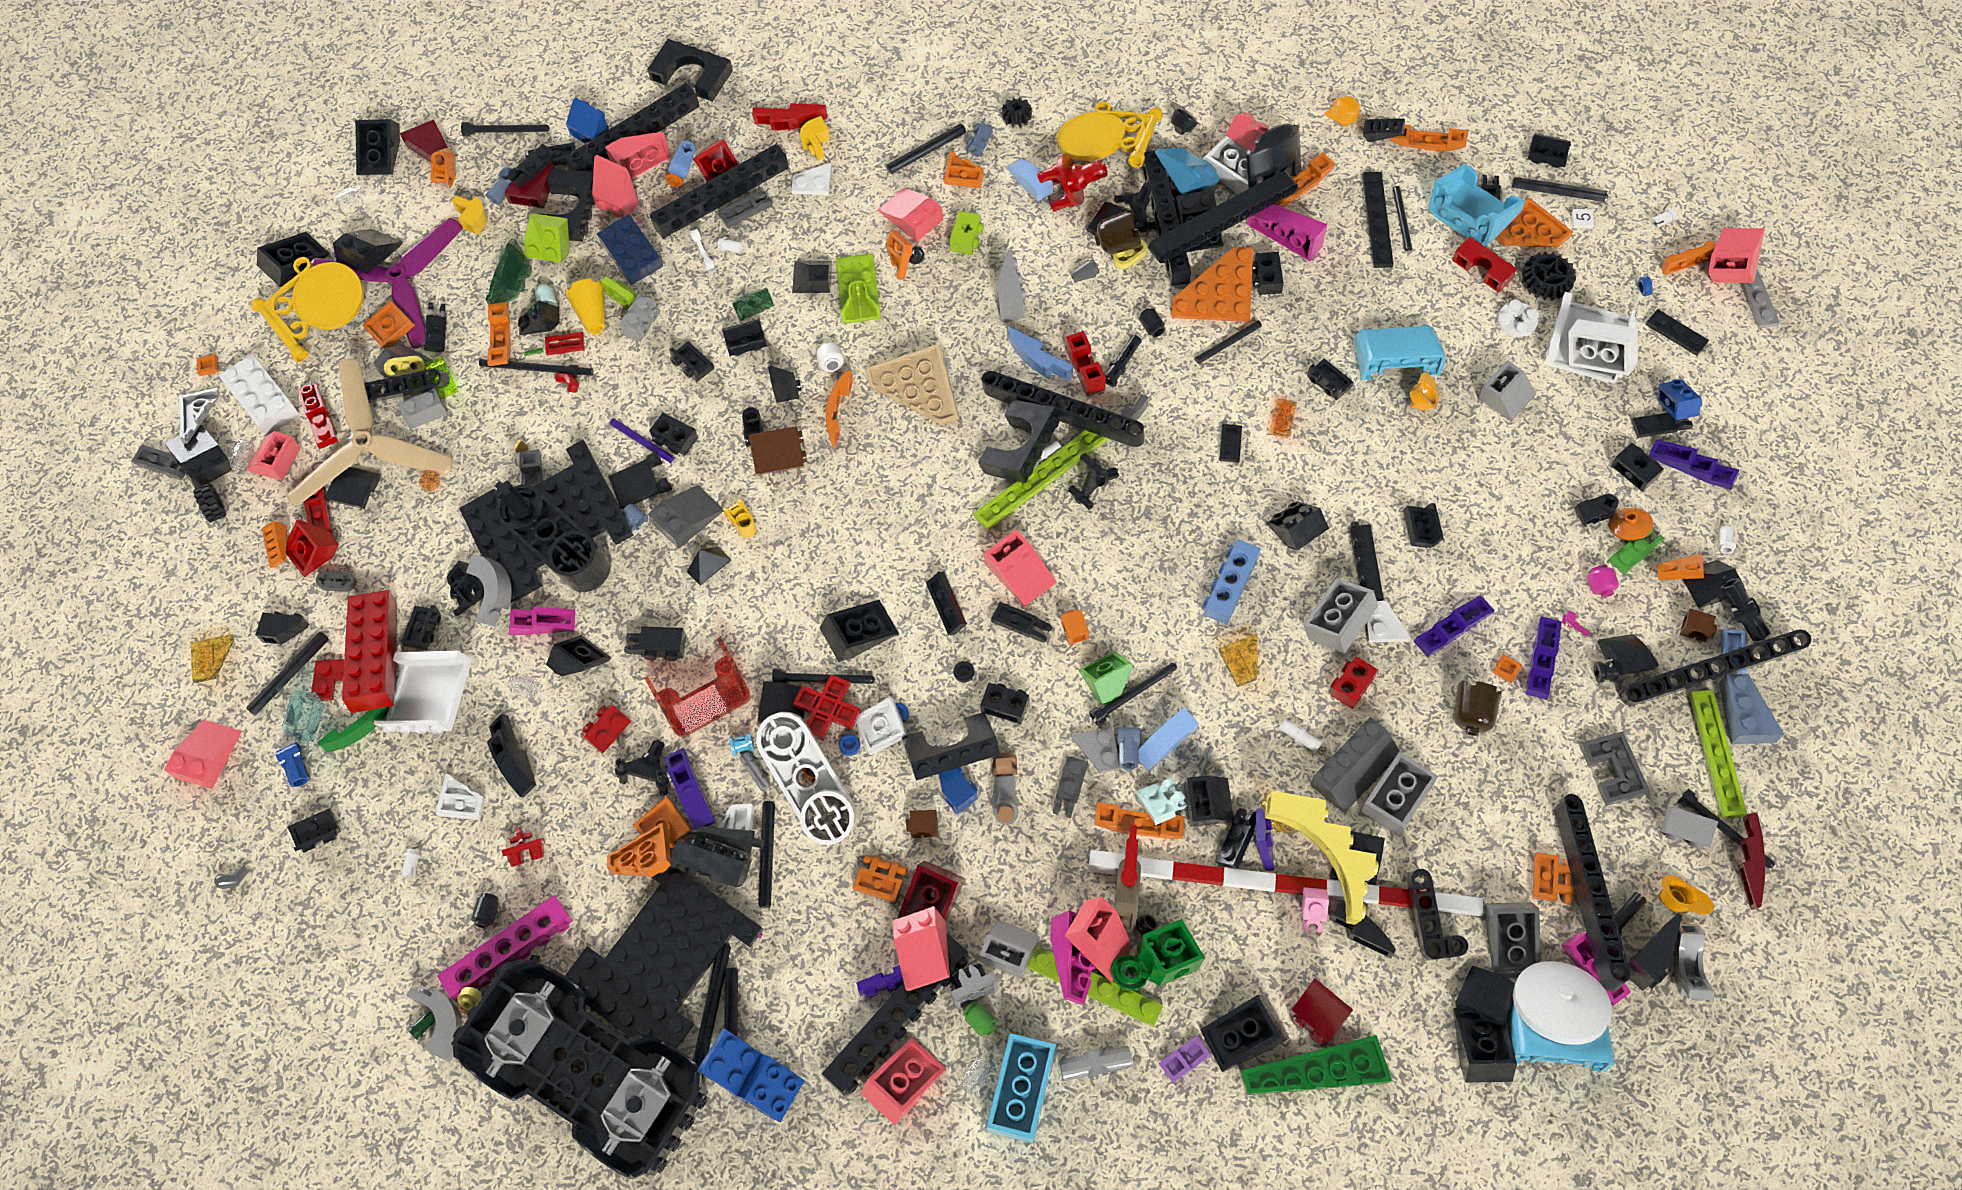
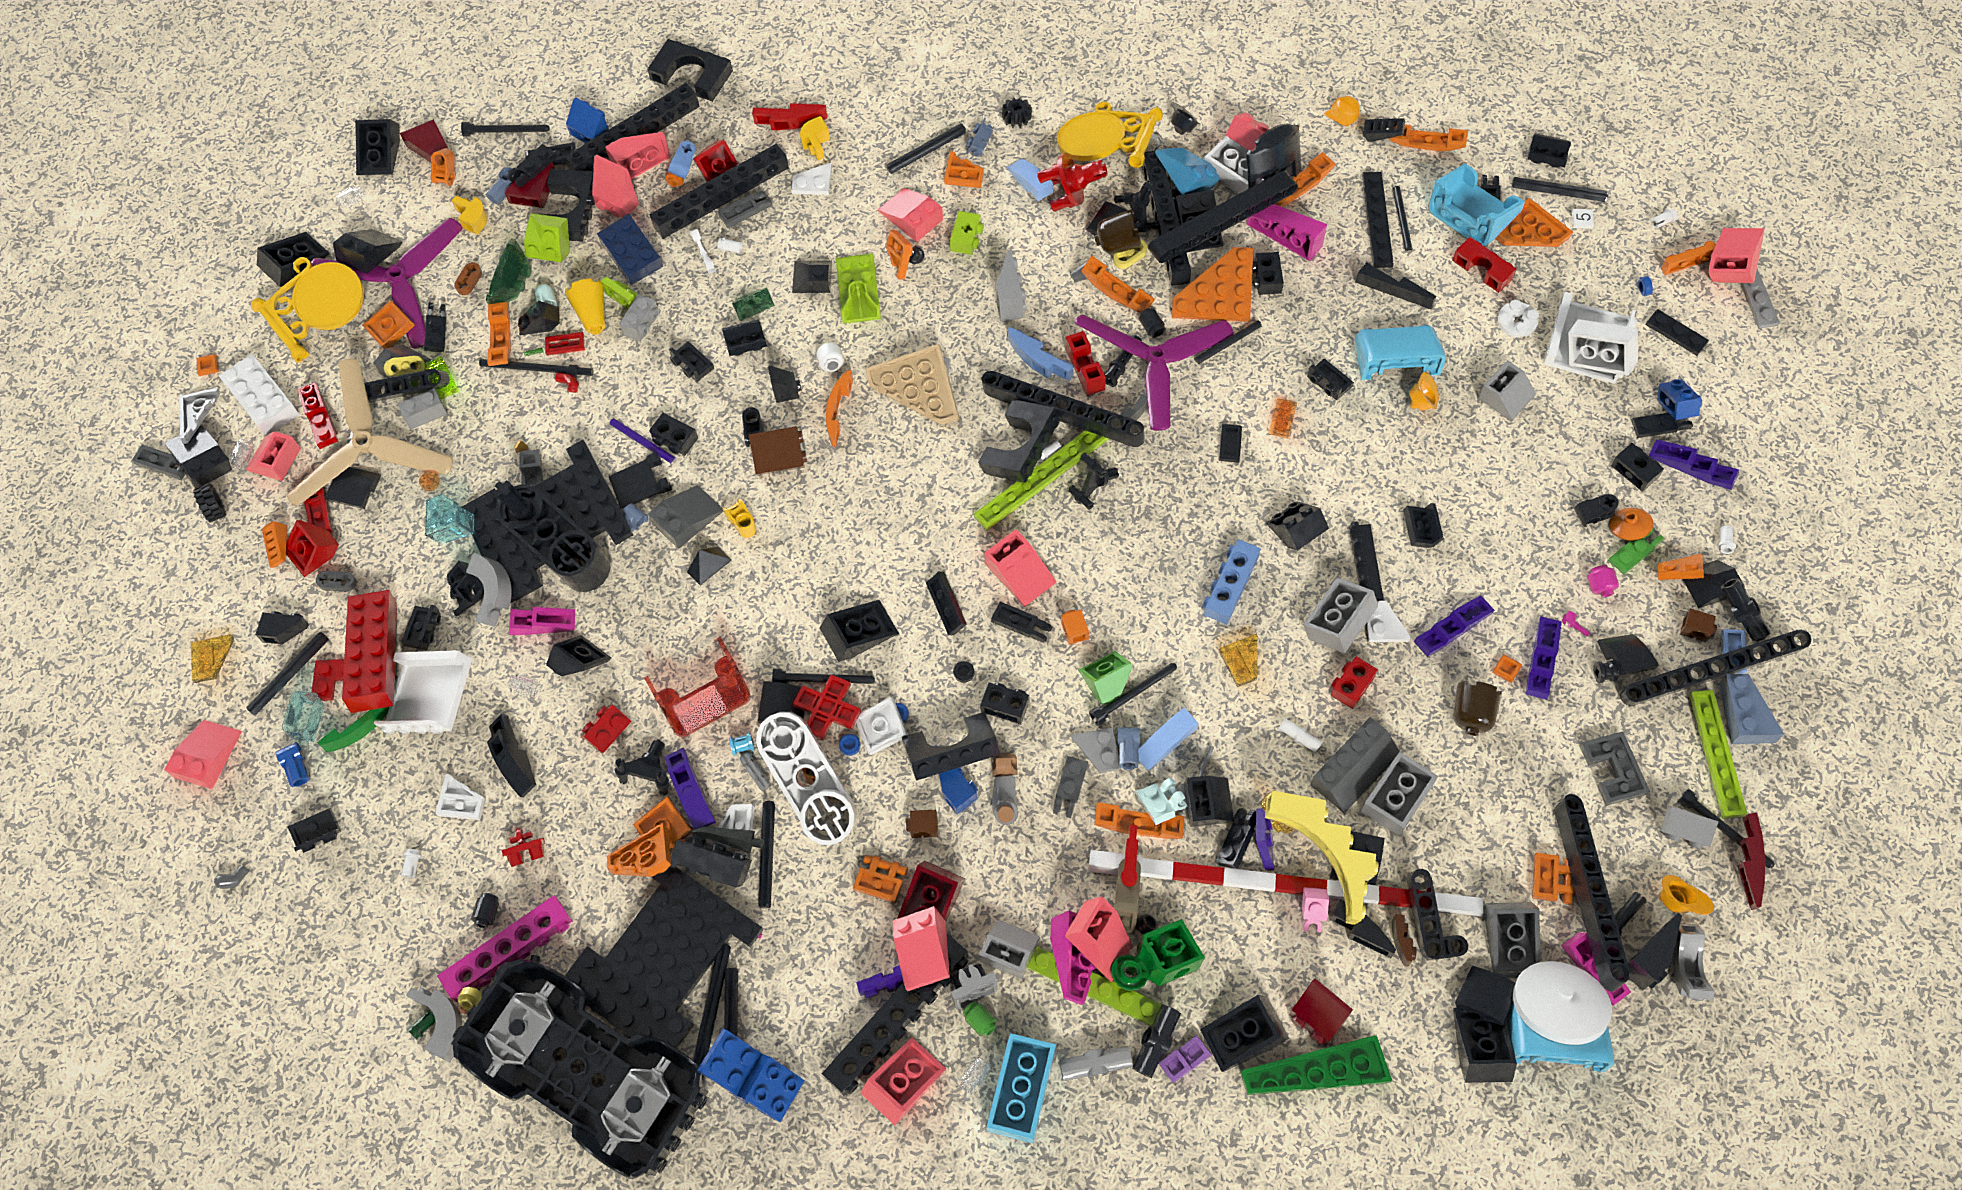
black hinge [624,626,686,661] -> none
black gear [1522,251,1576,301] -> none
none -> clear light blue brick [425,494,474,544]
none -> dark orange beam [454,262,482,295]
none -> magenta piece [1075,314,1234,431]
none -> orange slope [1081,256,1155,313]
none -> black piece [1132,1004,1181,1079]
none -> black slope [1355,262,1437,309]
none -> reddish brown slope [1392,914,1417,967]

